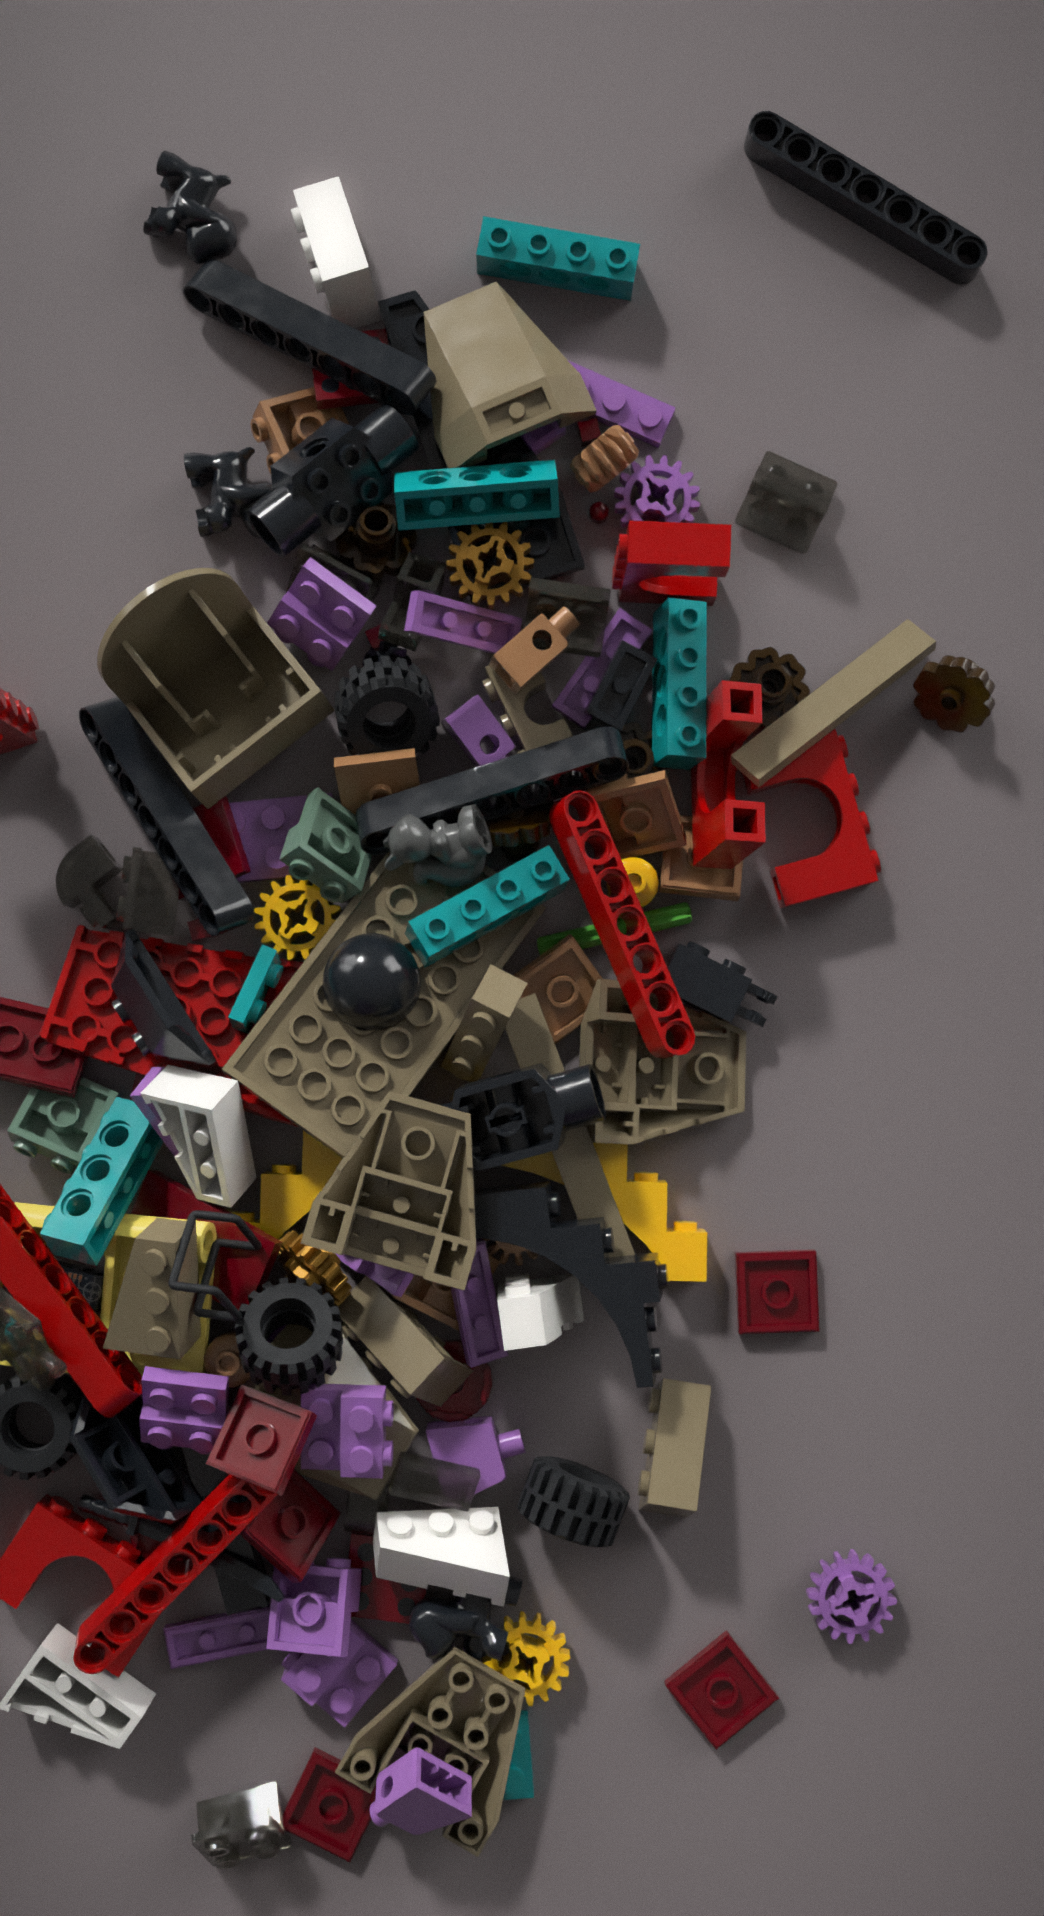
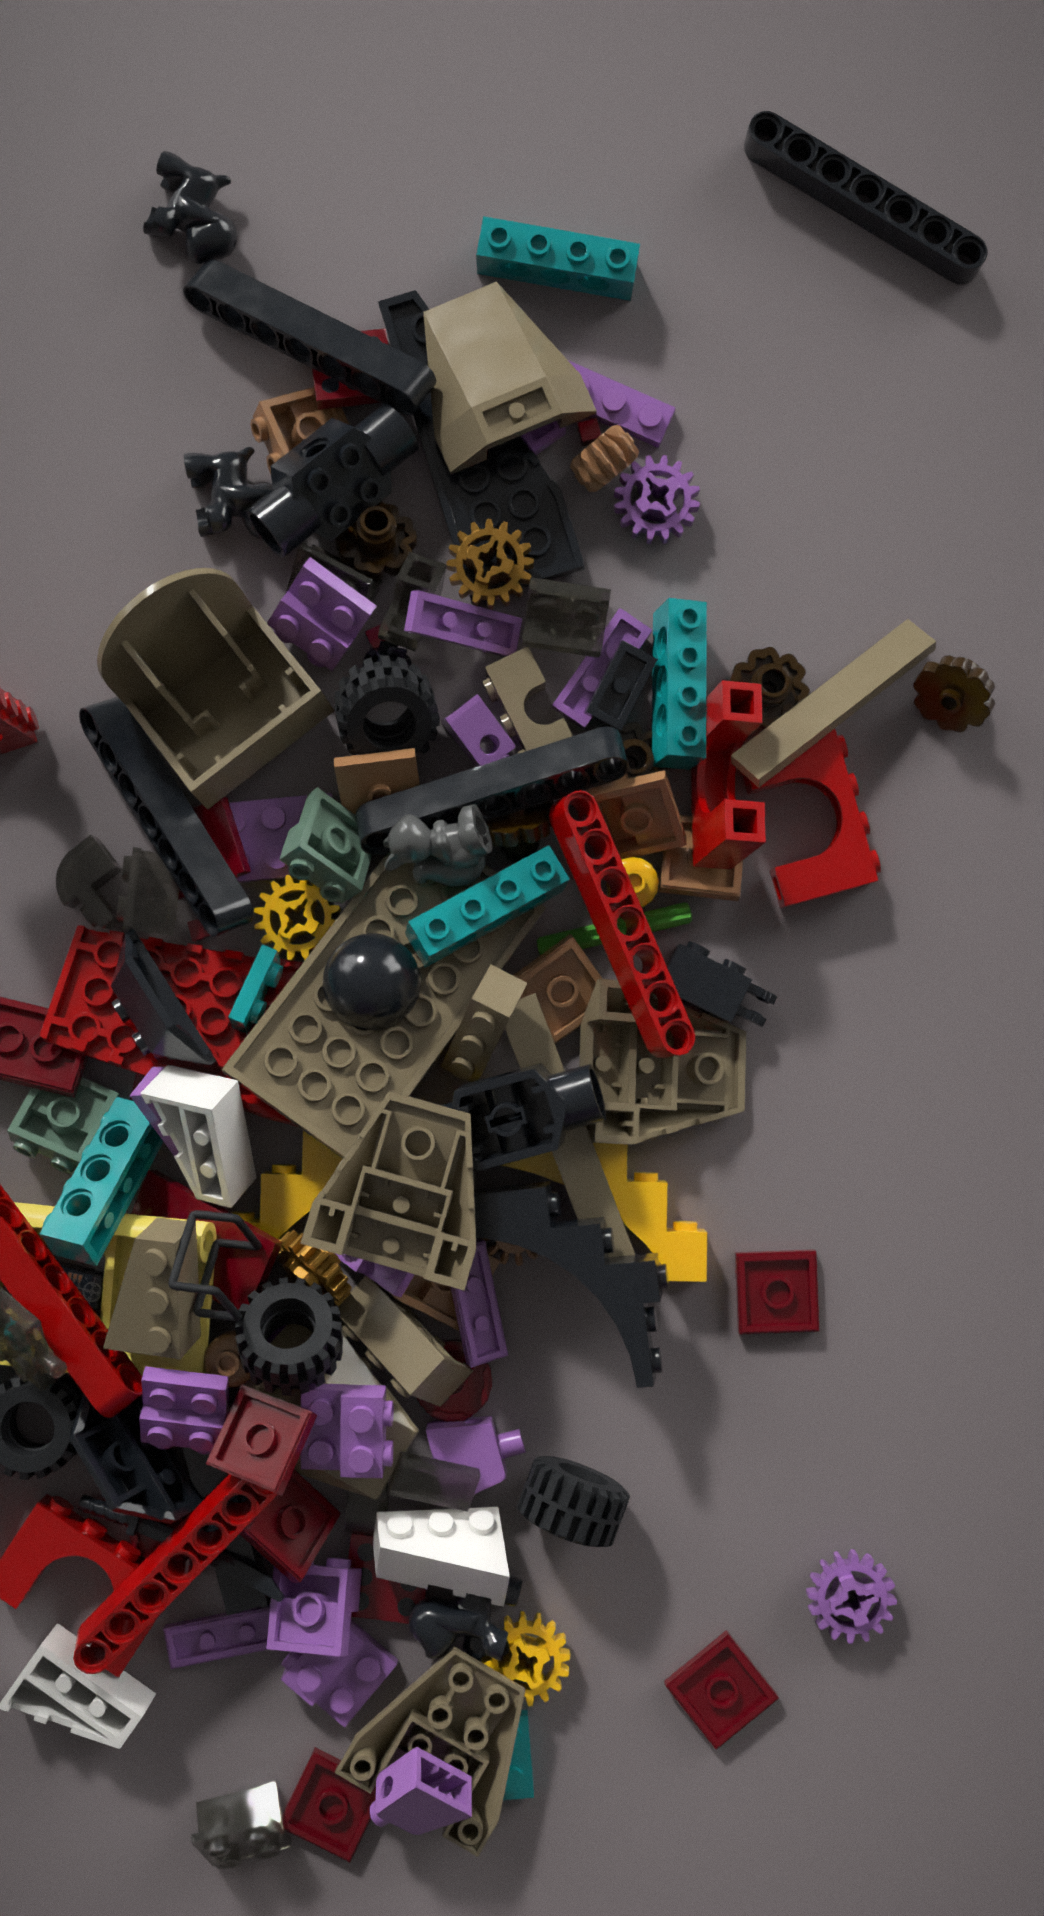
white wedge [291,176,382,328] -> none
teal brick [394,459,560,531] -> none
medium nougat torso [489,606,580,695] -> none
white wedge [497,1273,584,1351] -> none
dark red piece [589,501,609,524] -> none
red arch [612,520,732,606] -> none
dark tan wedge [638,1378,711,1518] -> none
clear smoke bracket [735,451,837,554] -> none

